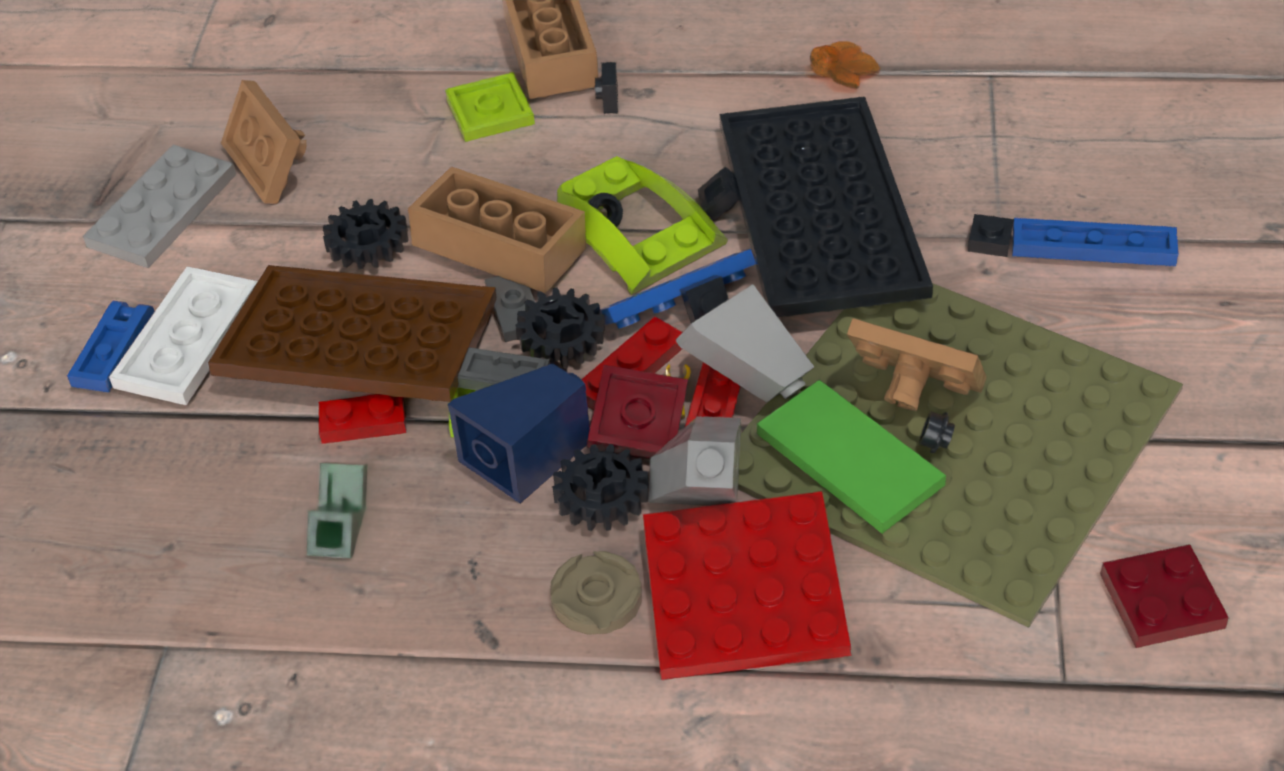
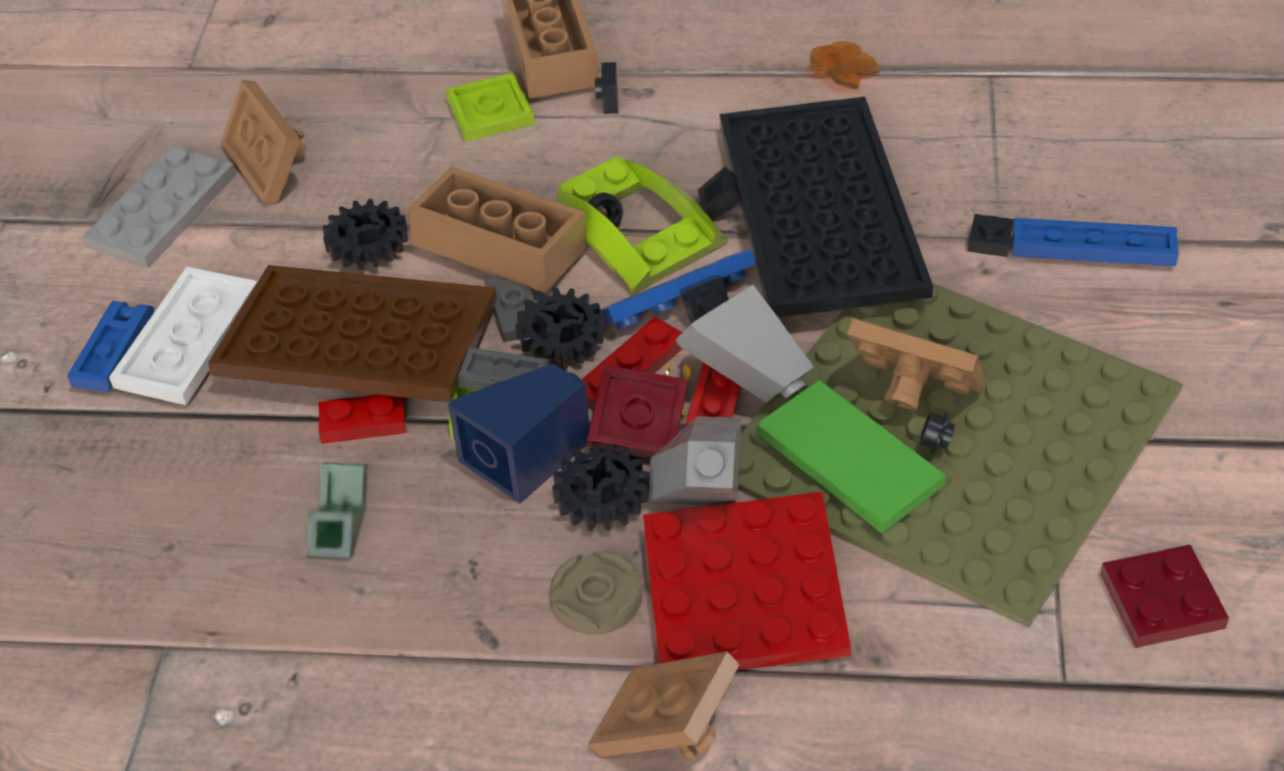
none -> medium nougat plate [588,652,740,759]

